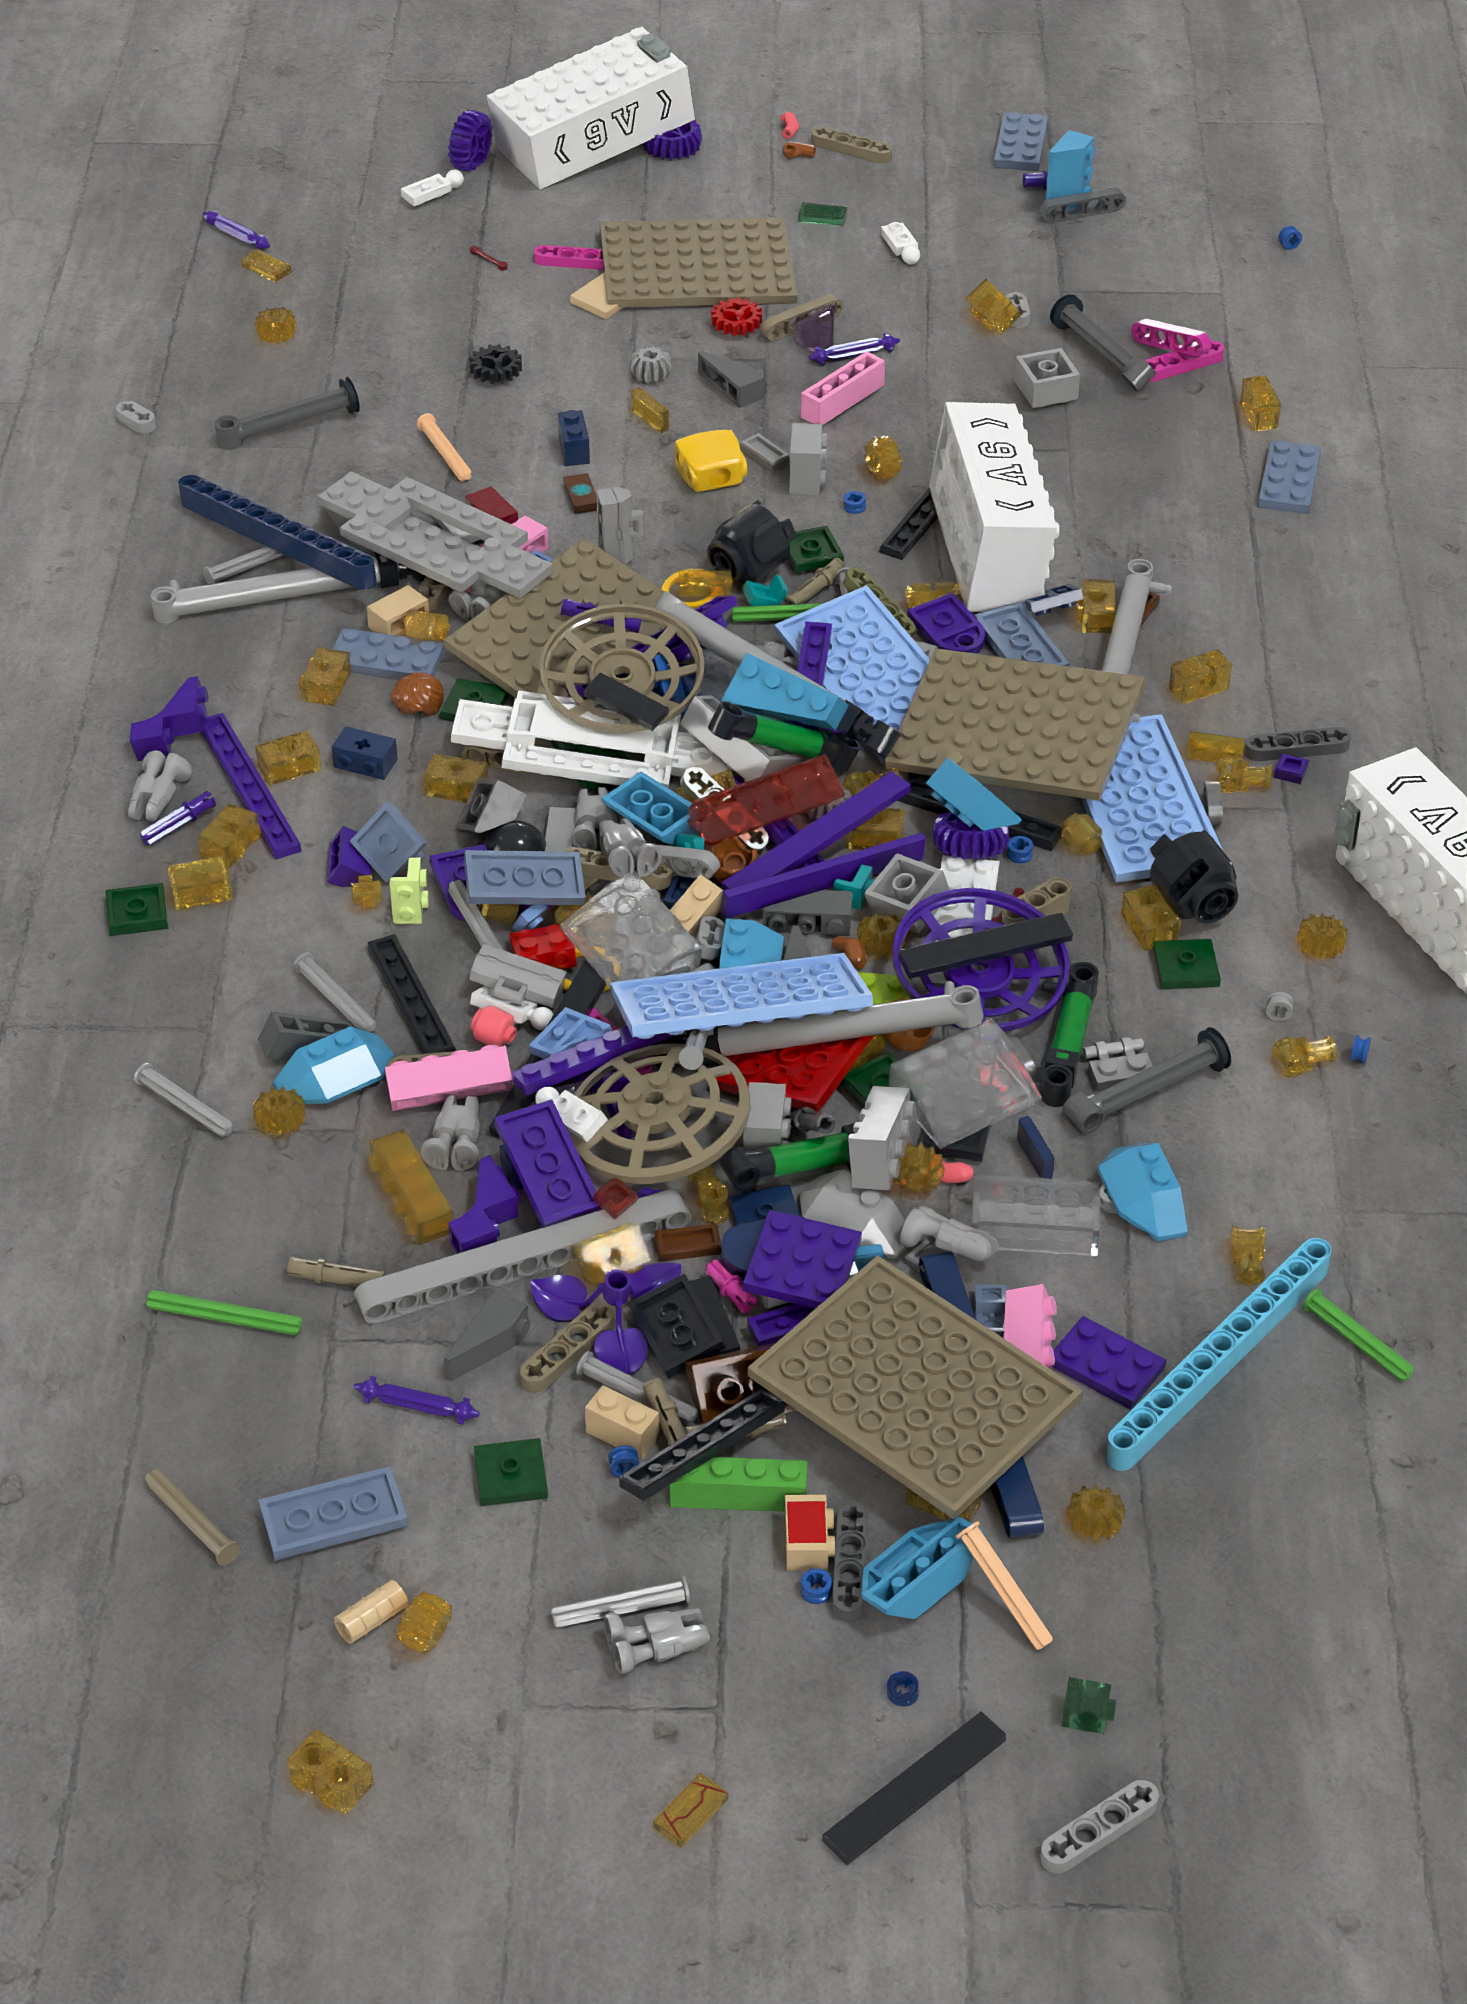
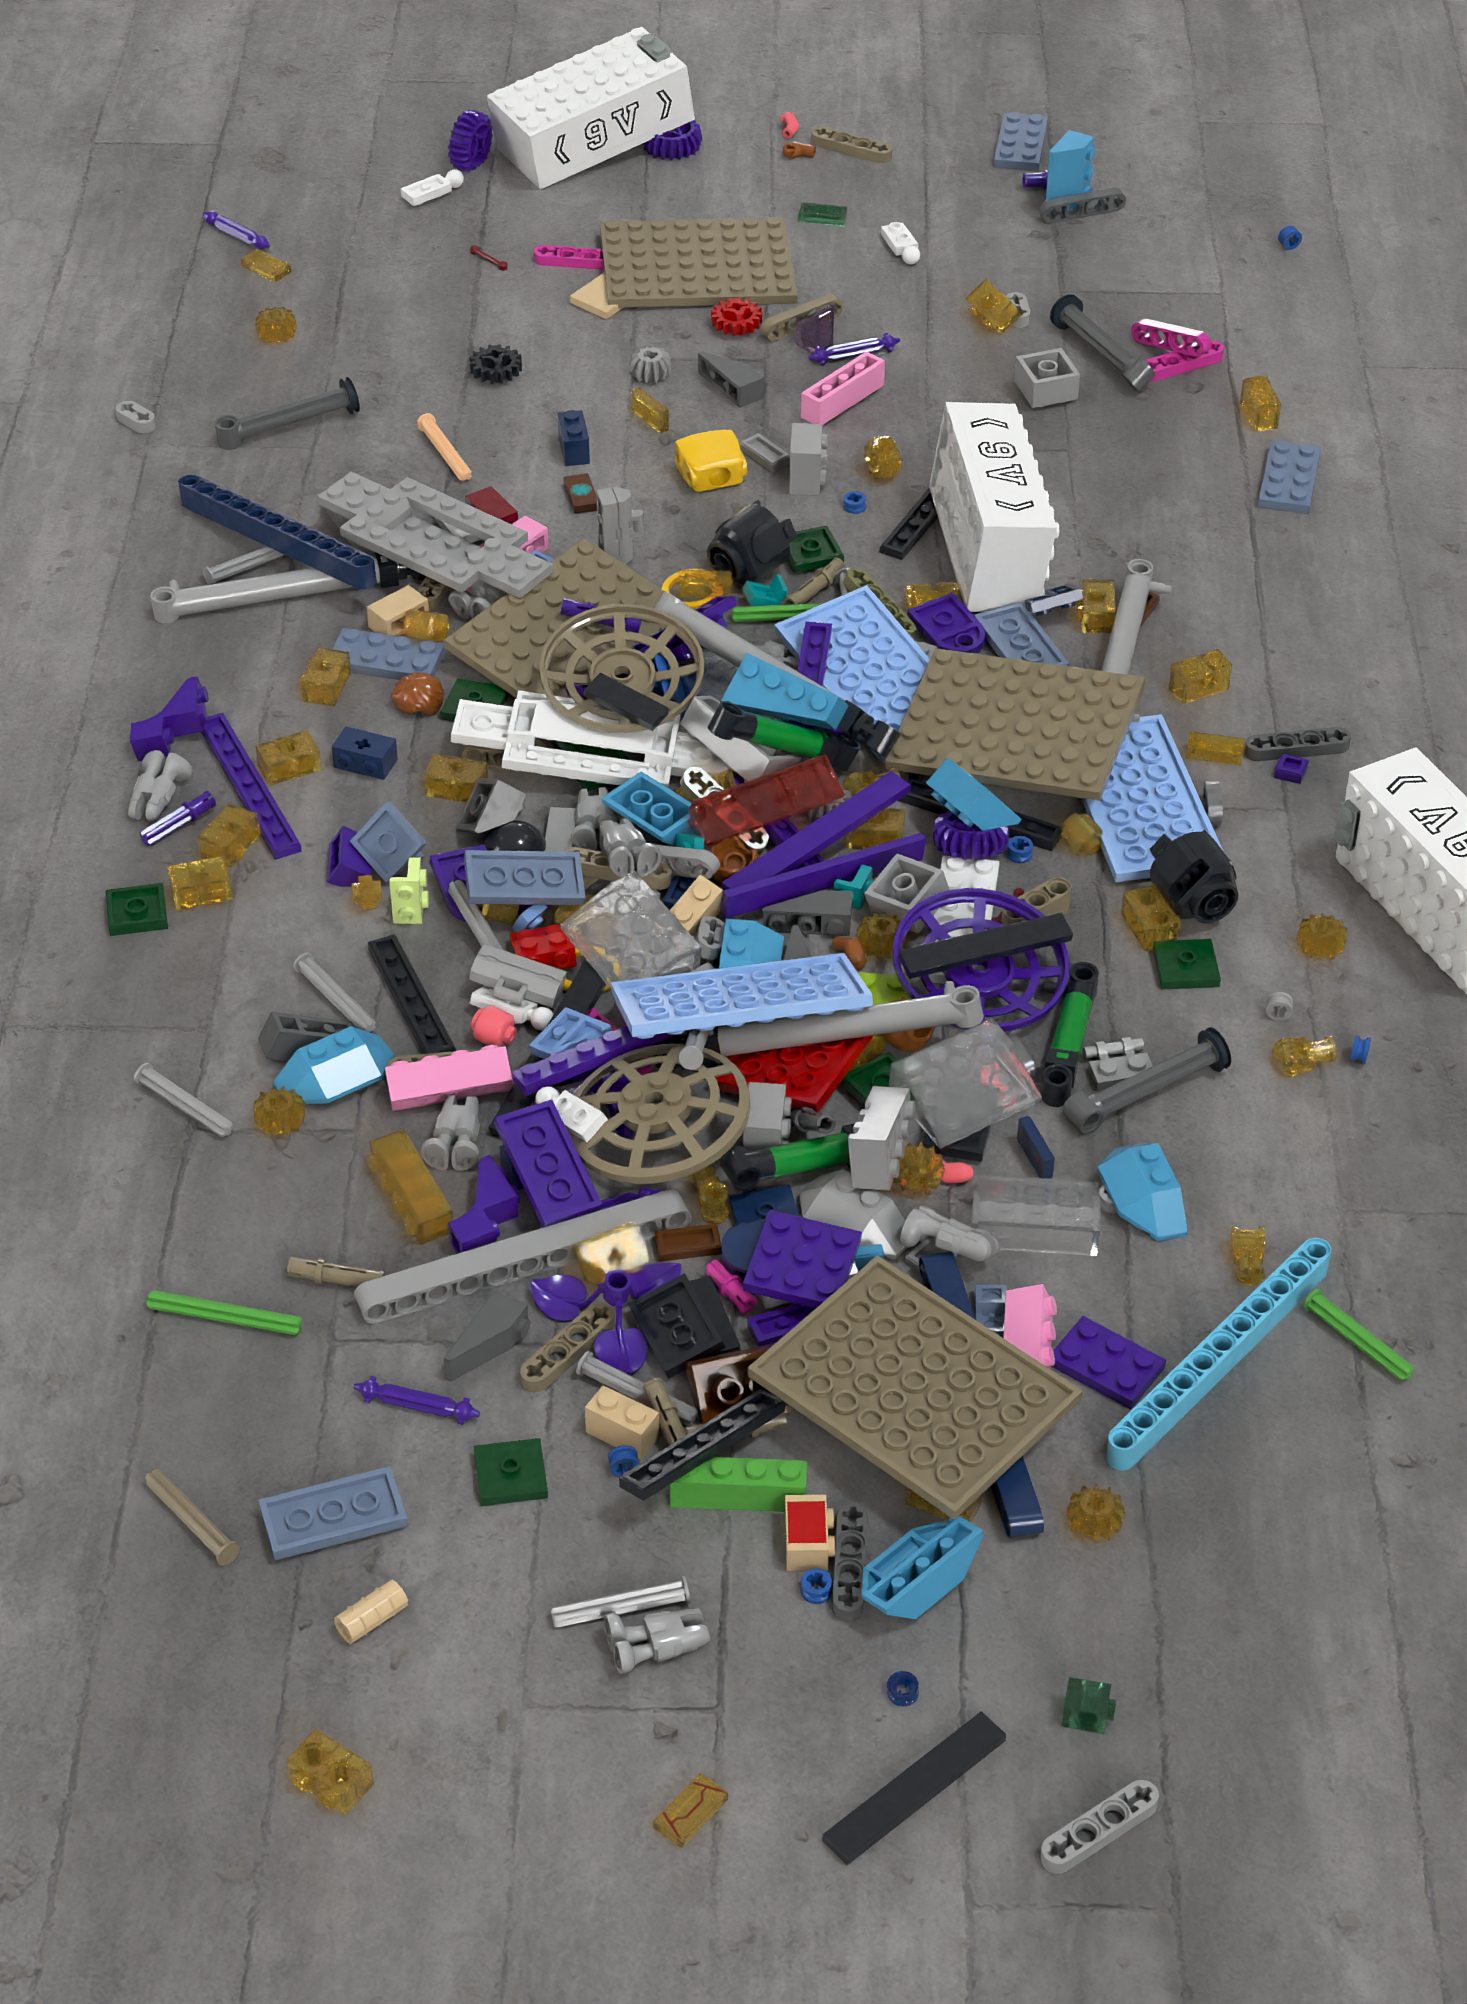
clear yellow gear [397,1591,452,1654] -> none
clear red tile [593,1177,638,1219] -> none
light nougat axle [955,1521,1053,1650] -> none
clear yellow connector [1216,756,1272,793] -> none

